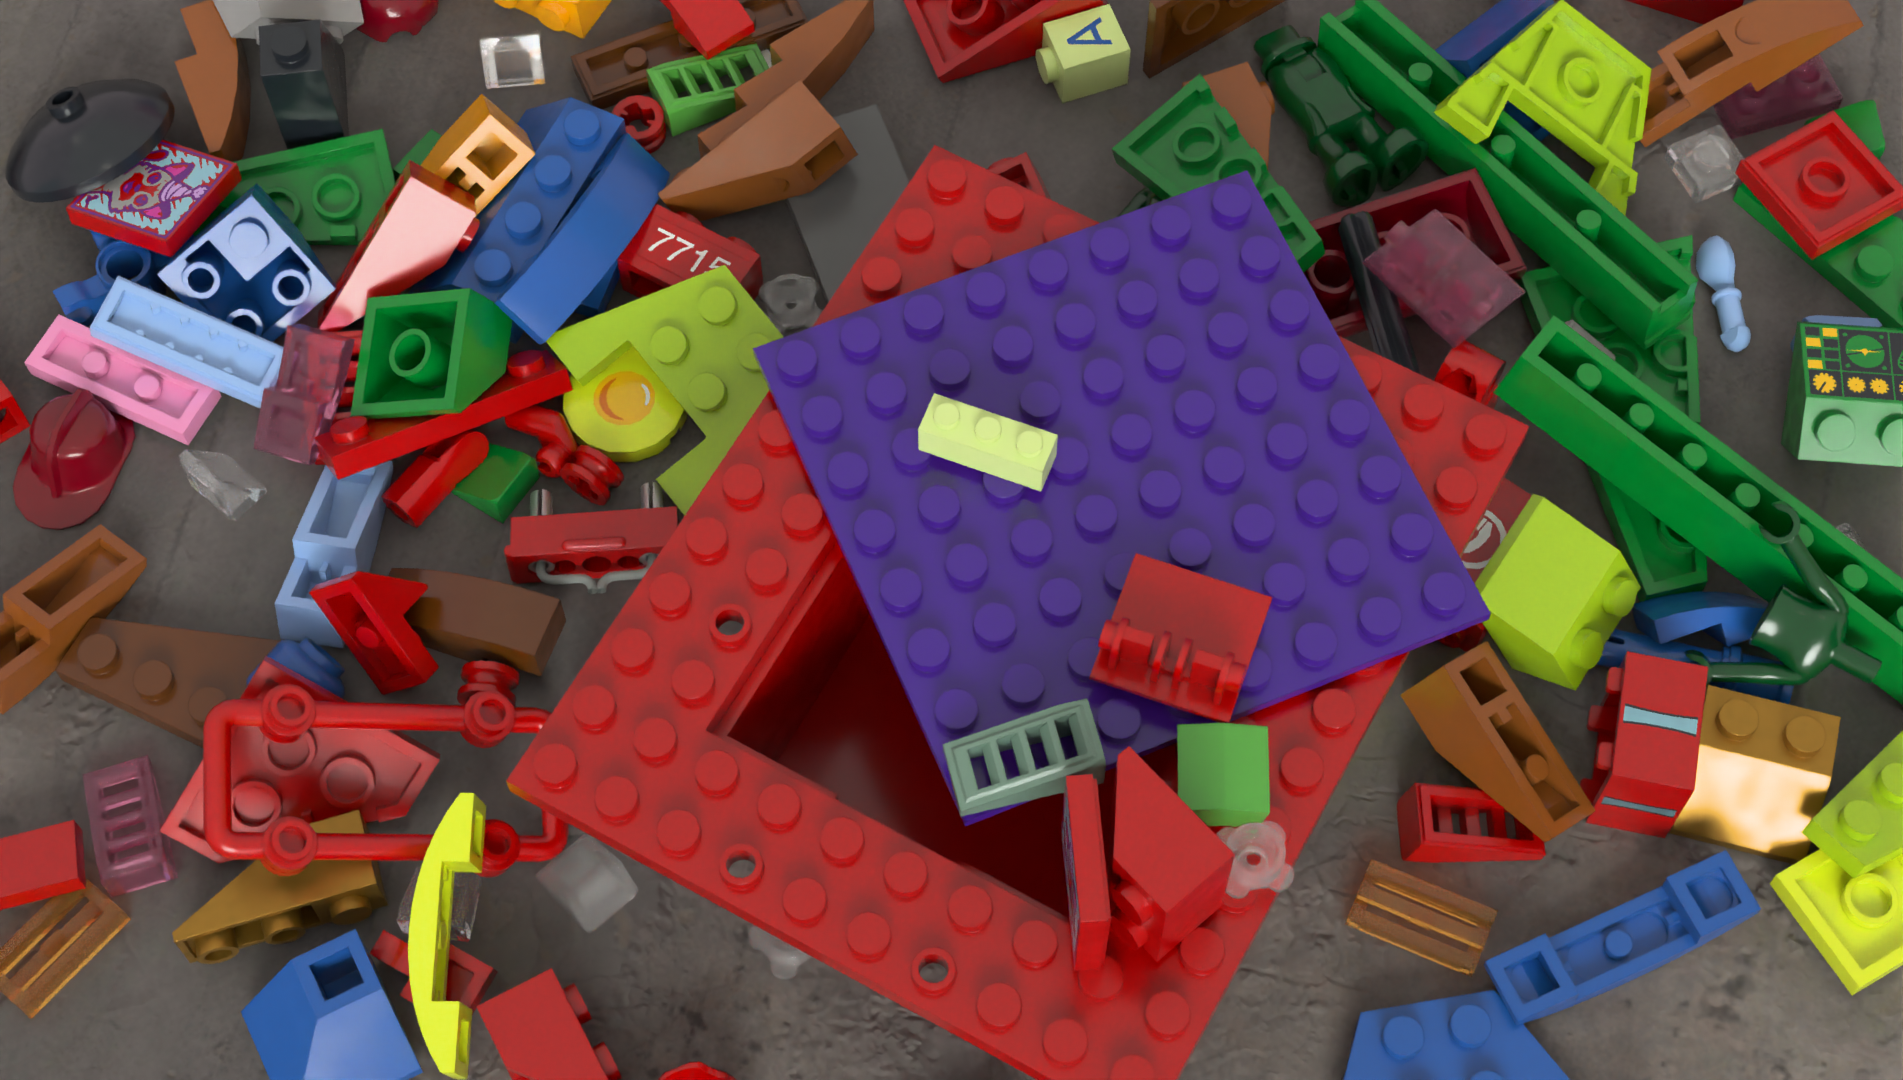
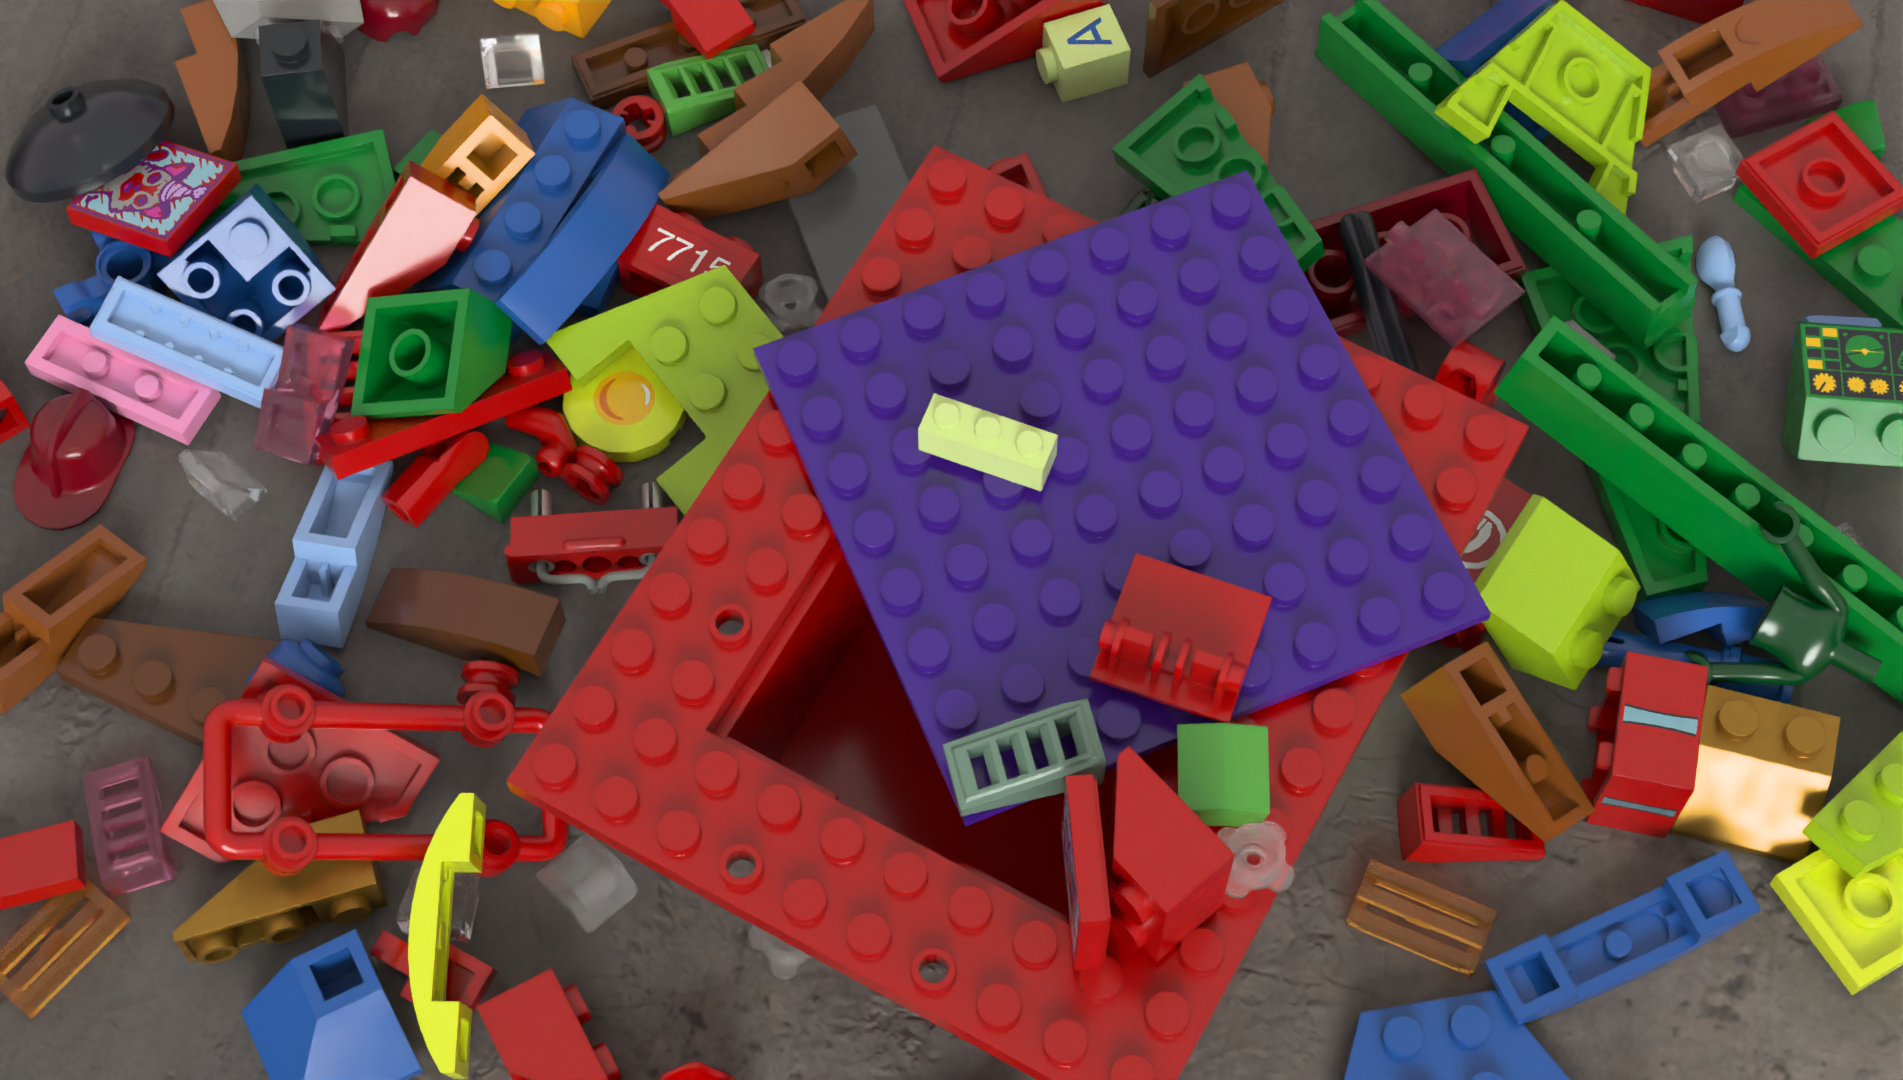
red slope [309,571,439,695] -> none
dark green piece [1253,25,1429,206] -> none

